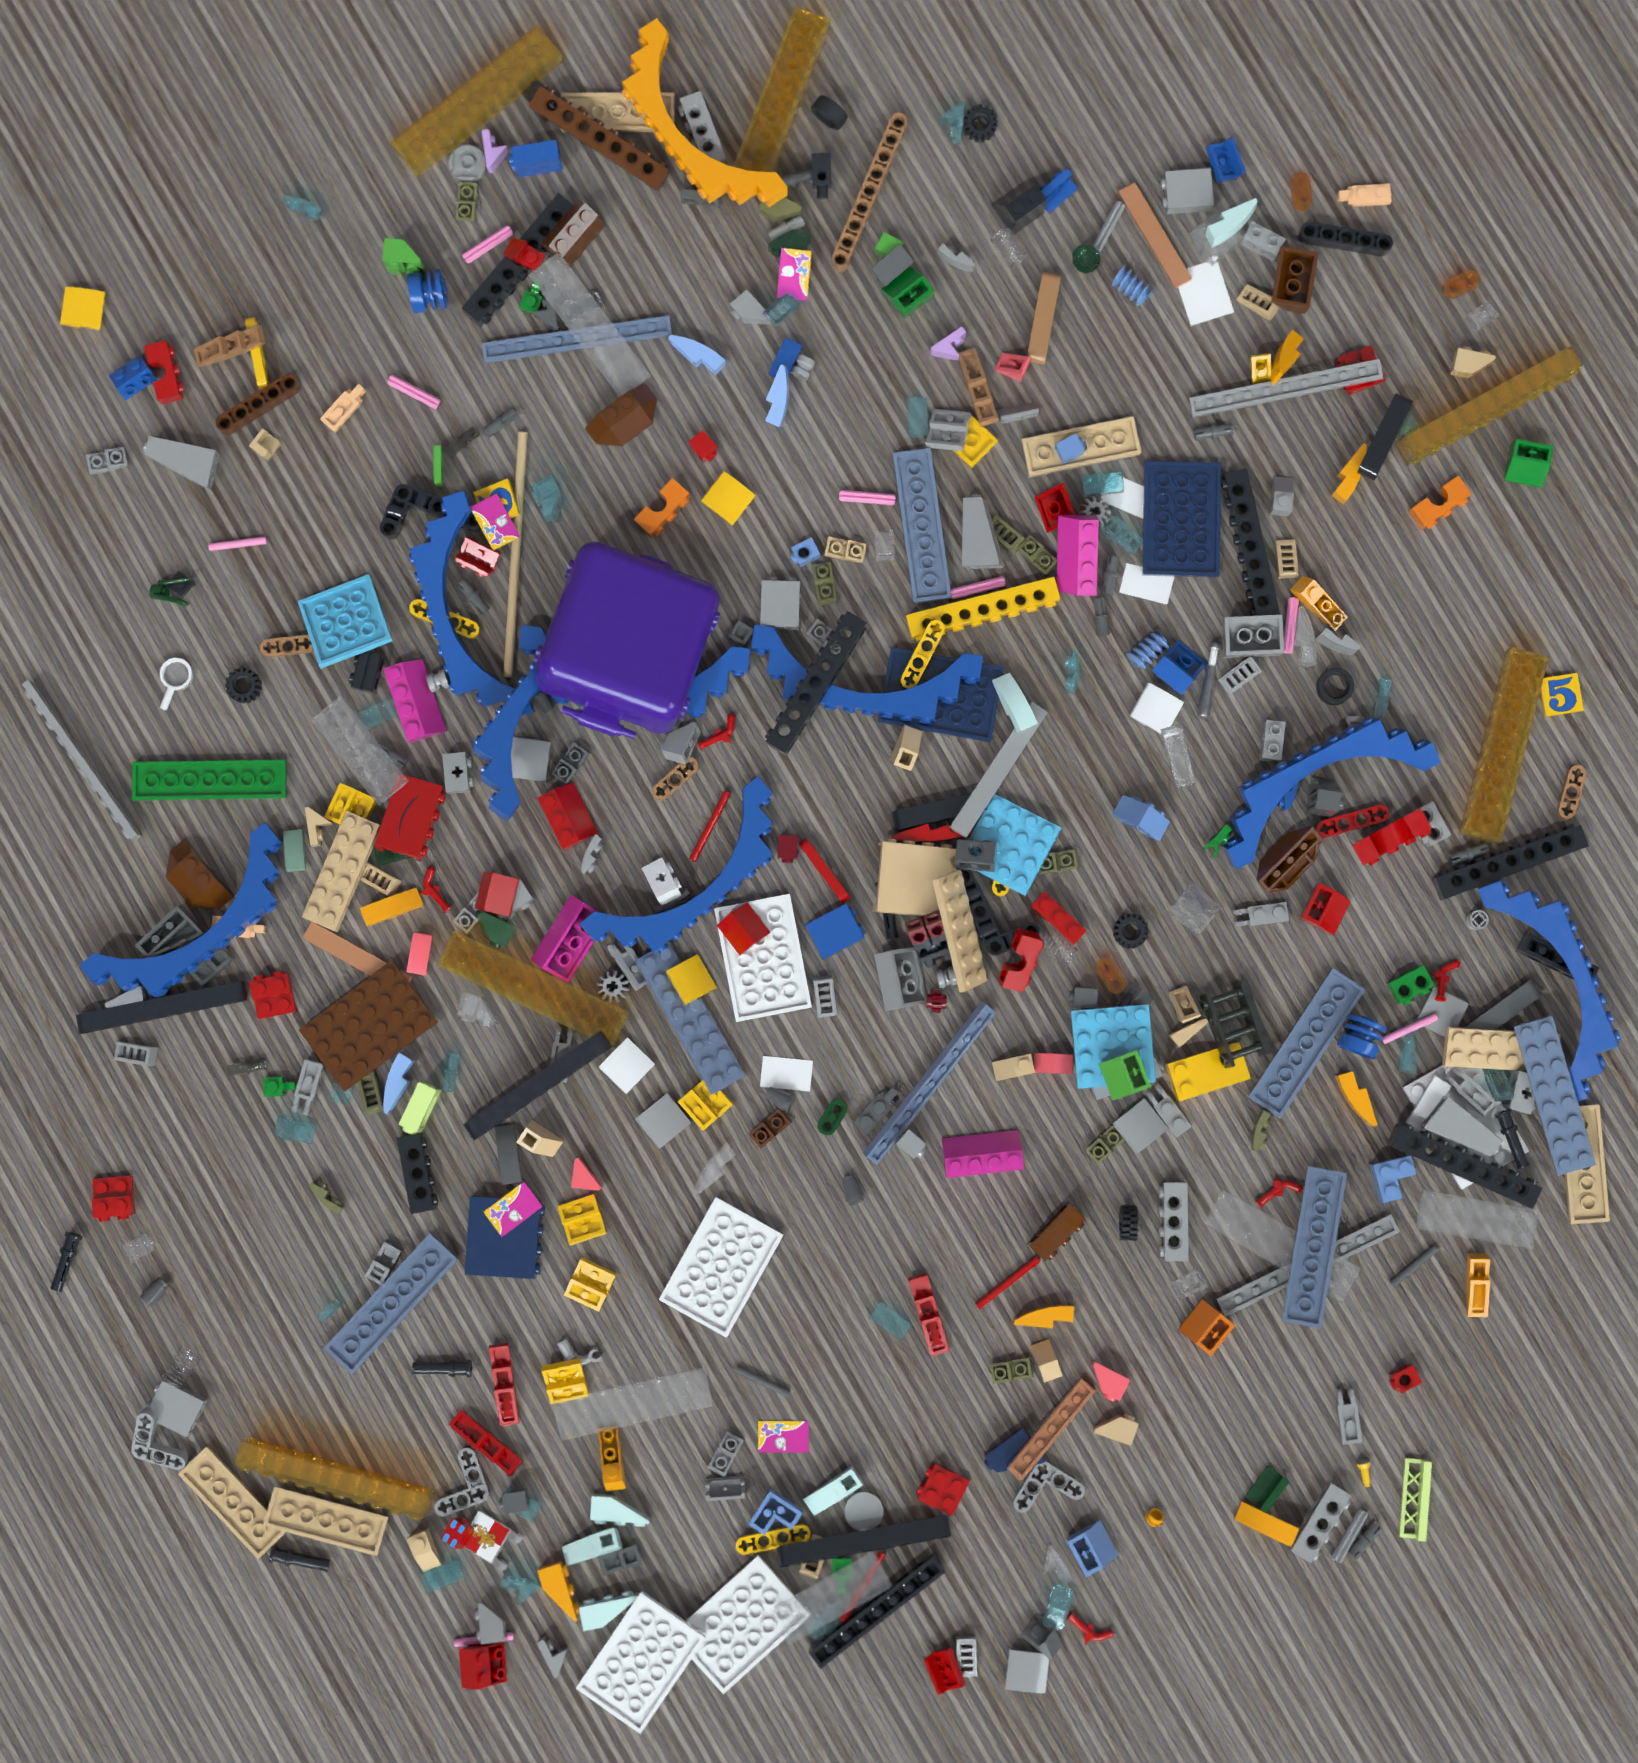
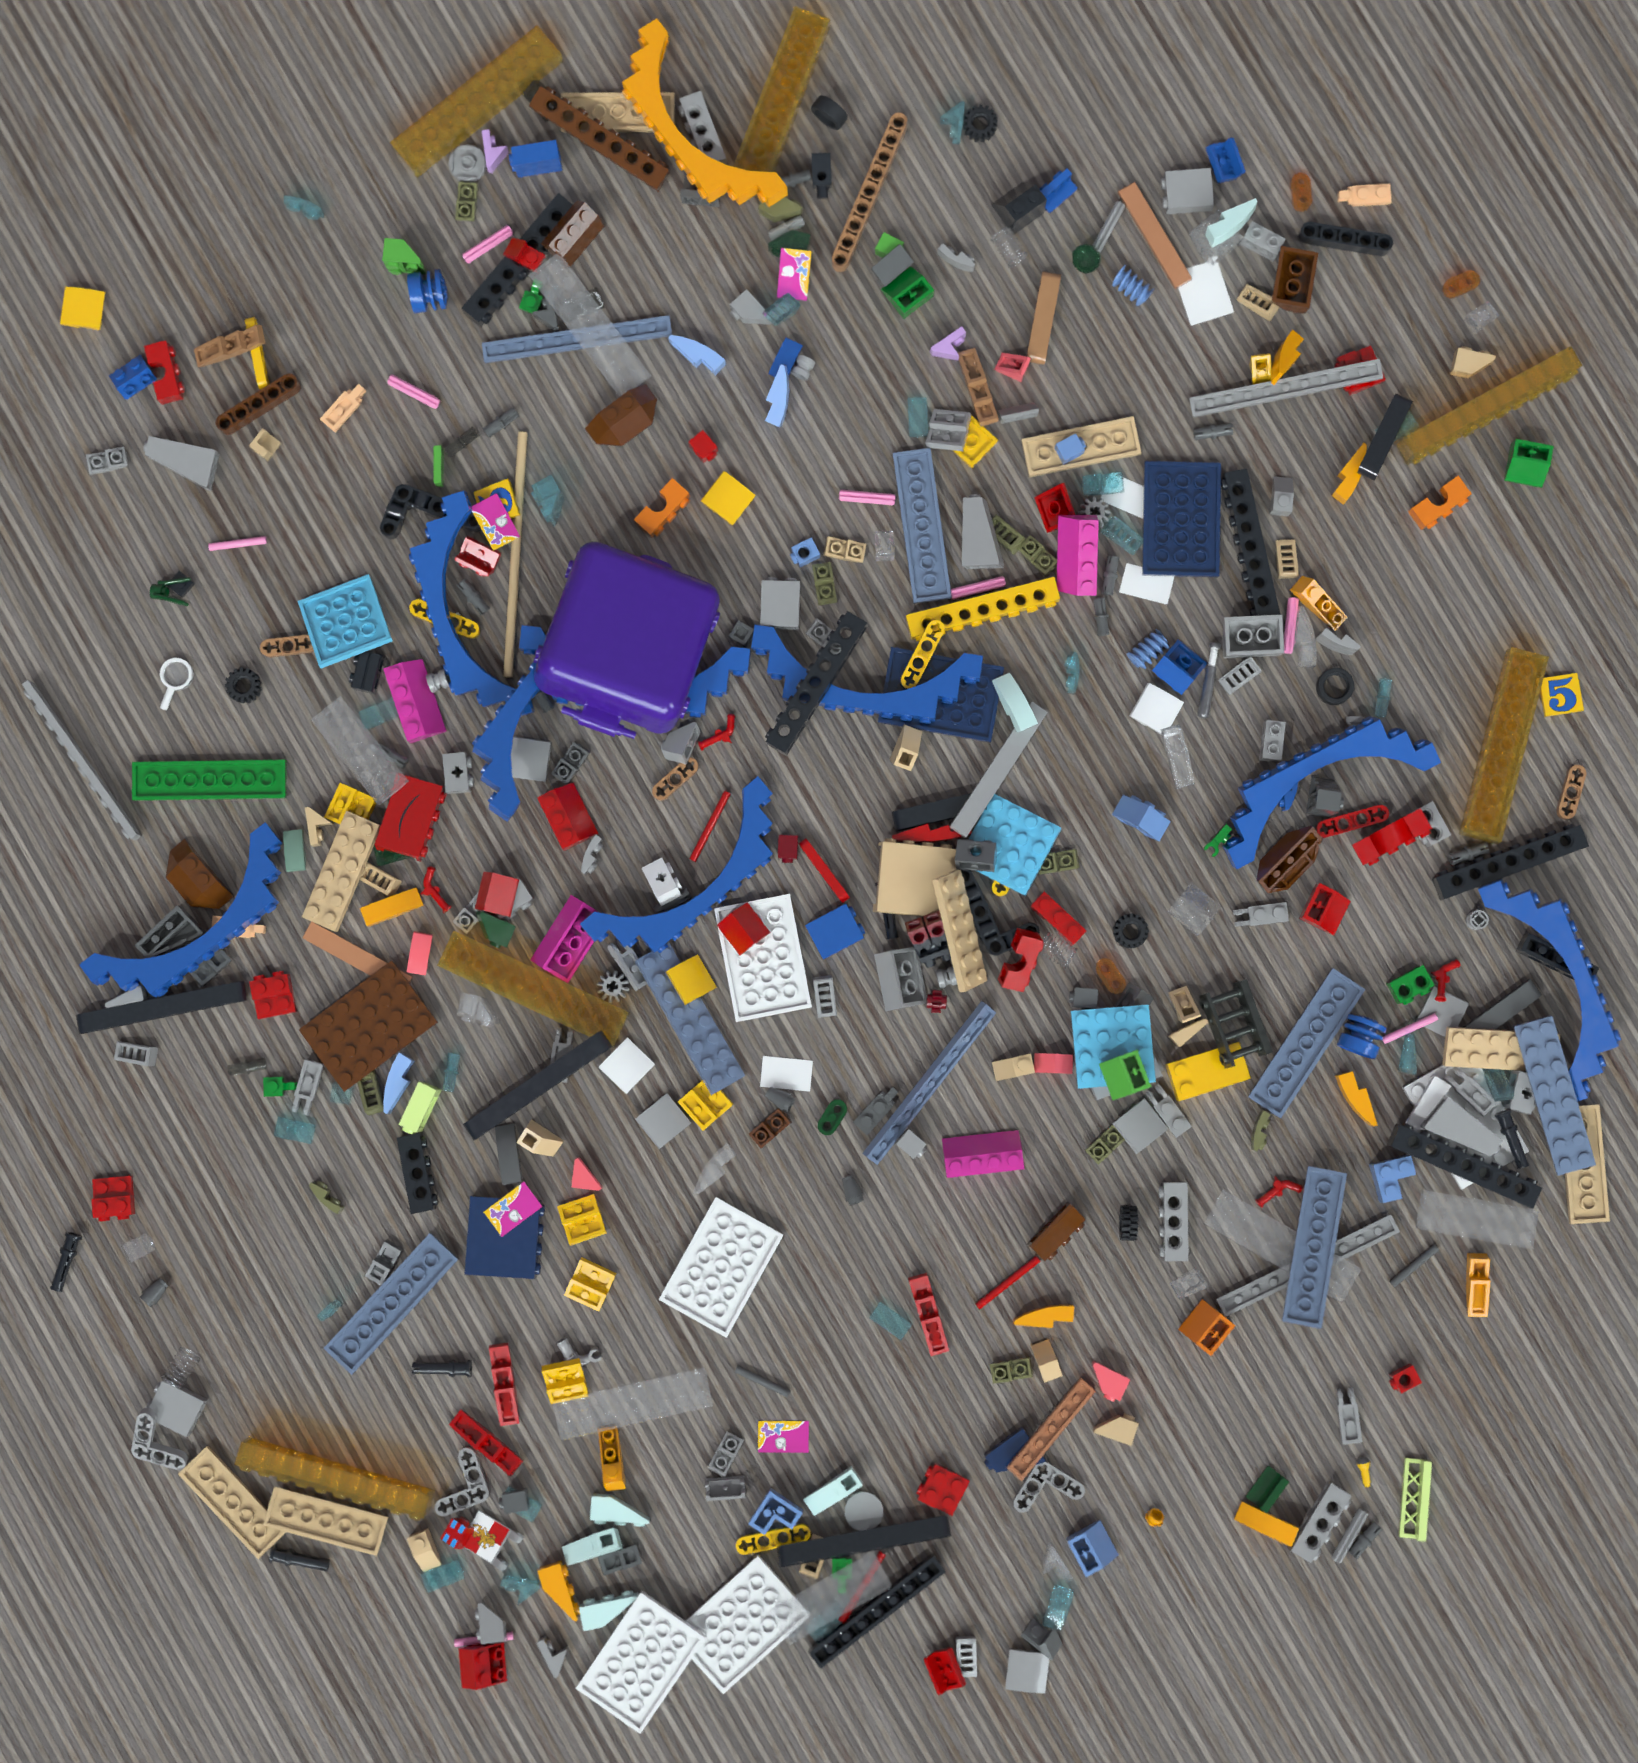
red piece [1065,1611,1114,1646] -> none

